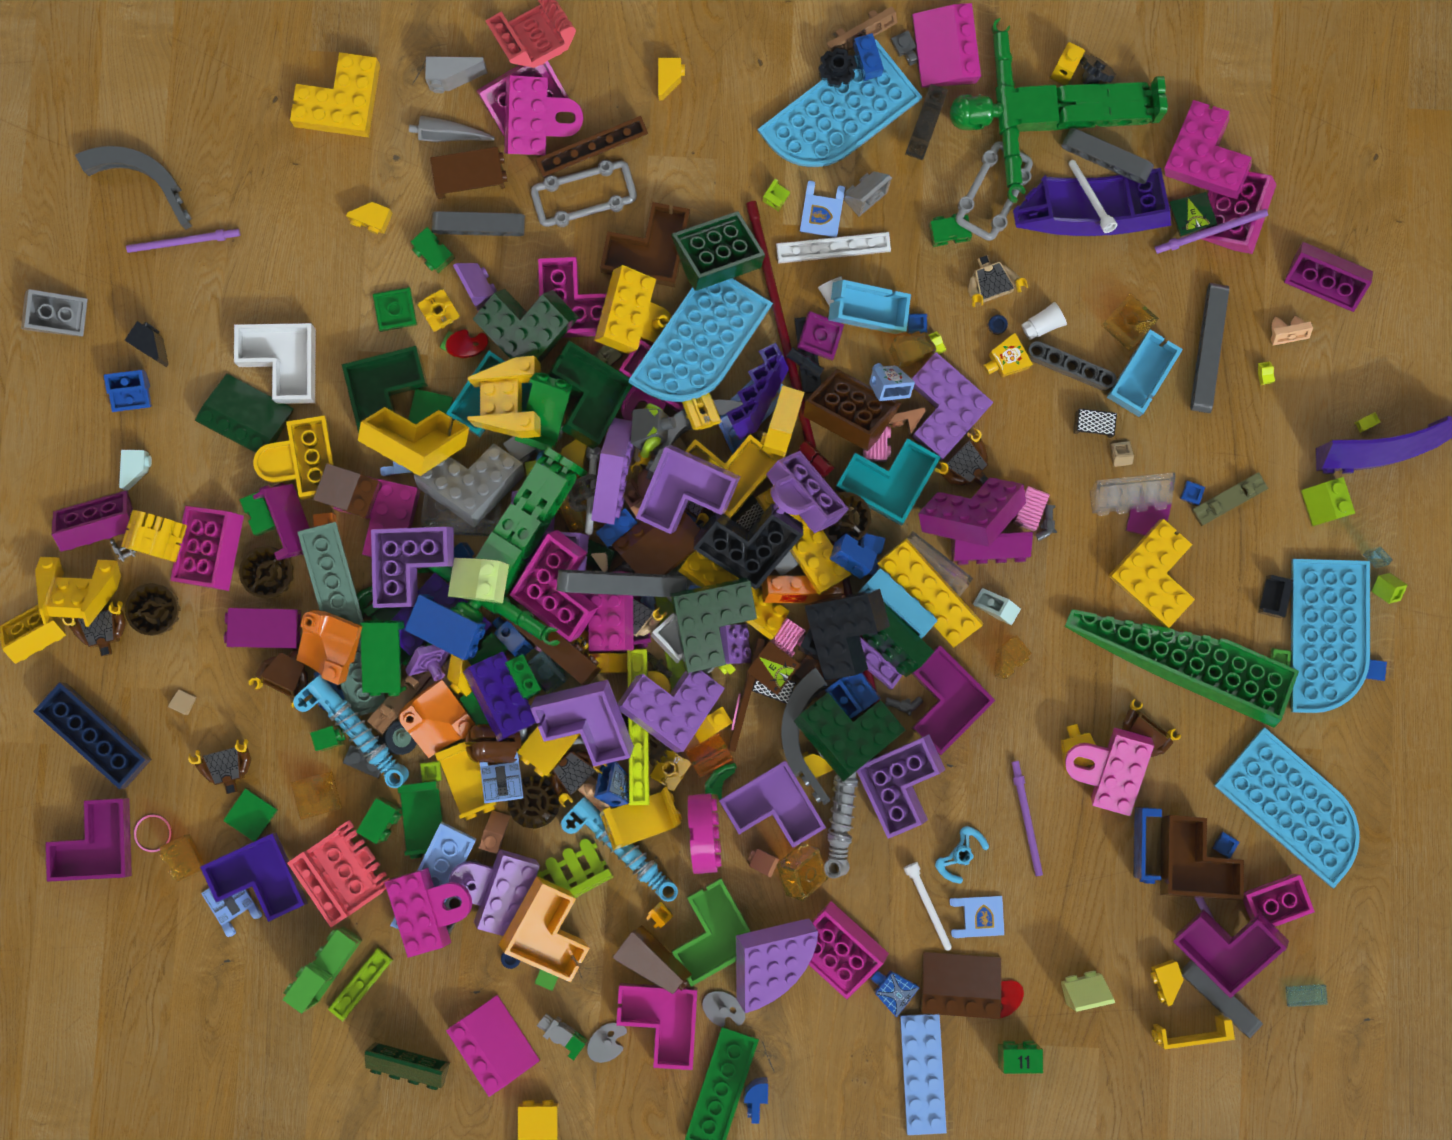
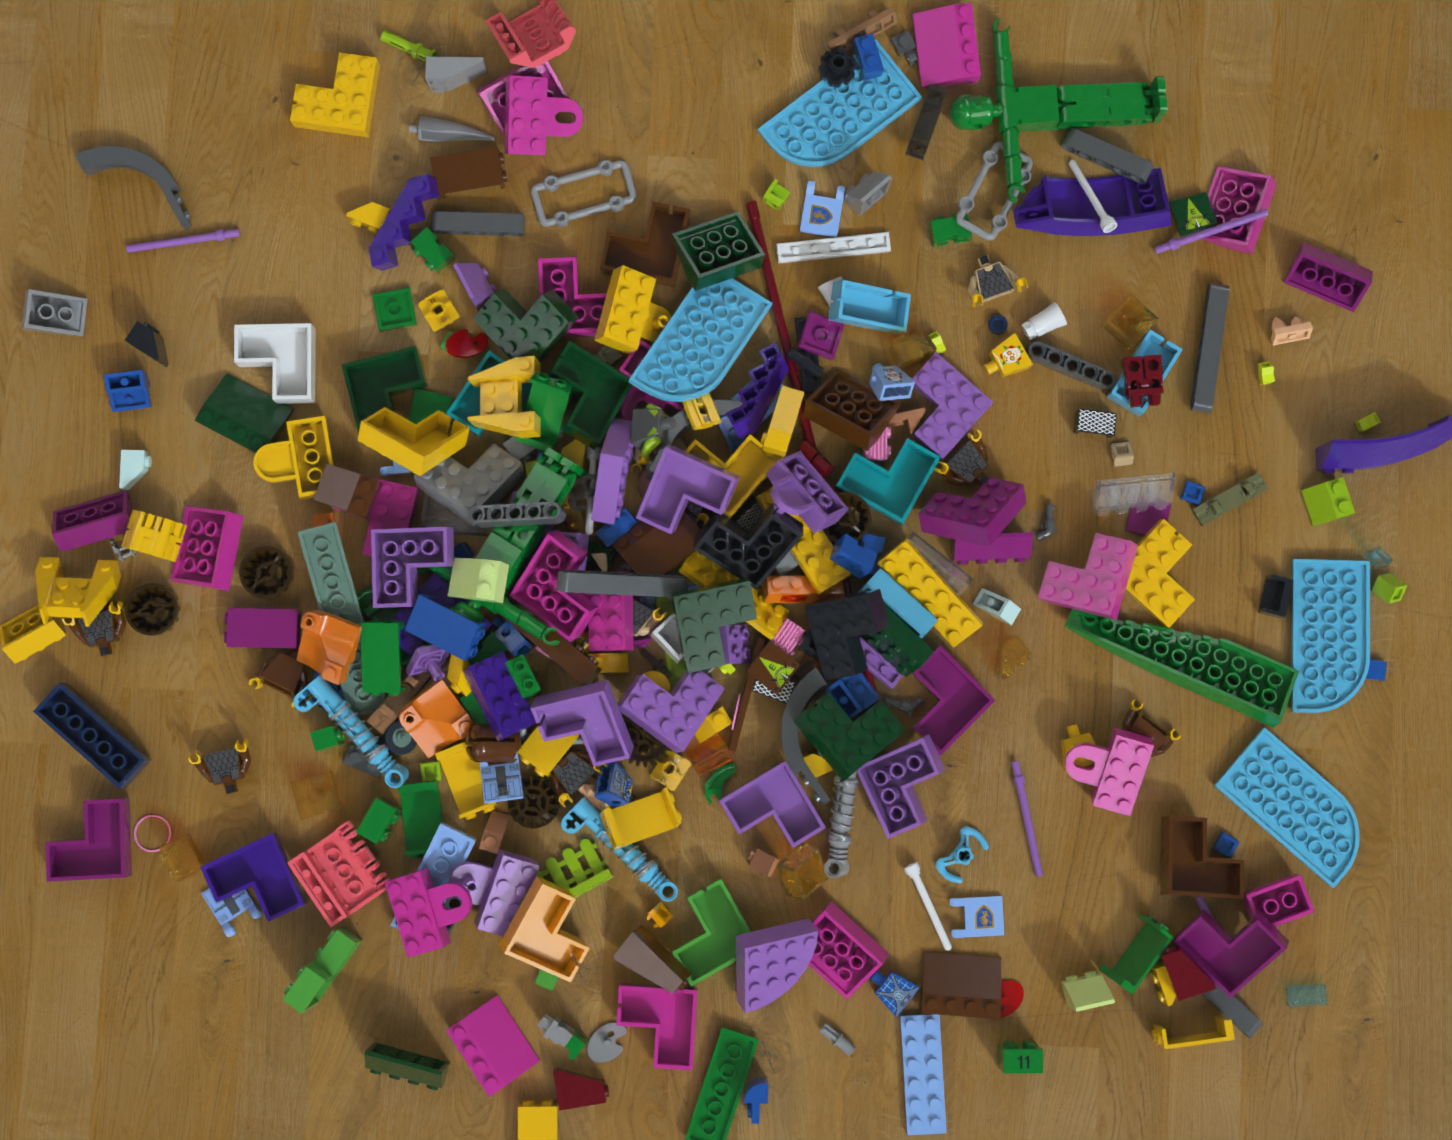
tan slope [168,689,197,715] -> none
green tile [223,788,278,842] -> none
green brick [239,491,276,536] -> none
magenta panel [253,483,310,560] -> none
lime tile [328,947,393,1022] -> none
dark blue tile [501,952,521,969] -> none
clear light blue slope [527,651,570,694] -> none
reddish brown brick [535,116,648,178] -> none
nougat slope [623,478,645,521] -> none
neon yellow tile [627,649,650,805] -> none
yellow slope [658,58,685,101] -> none
dark pink brick [688,793,722,874] -> none
light grey piece [702,991,745,1027] -> none
blue tile [908,314,927,334] -> none
bright pink brick [1013,486,1050,531] -> none
yellow torso [1050,42,1085,85] -> none
black plant [1080,54,1116,84] -> none
blue panel [1134,807,1162,884] -> none
dark pink piece [1165,100,1252,199] -> none
bright green tile [1270,648,1292,667] -> none
none -> dark purple brick [369,174,440,271]
none -> lime pin [380,30,437,62]
none -> dark grey beam [468,502,566,528]
none -> dark red slope [553,1068,610,1111]
none -> light grey axle [820,1023,856,1056]
none -> dark pink brick [1038,533,1138,620]
none -> green panel [1098,913,1173,995]
none -> dark red hips [1121,355,1164,408]
none -> dark red slope [1162,946,1217,1001]

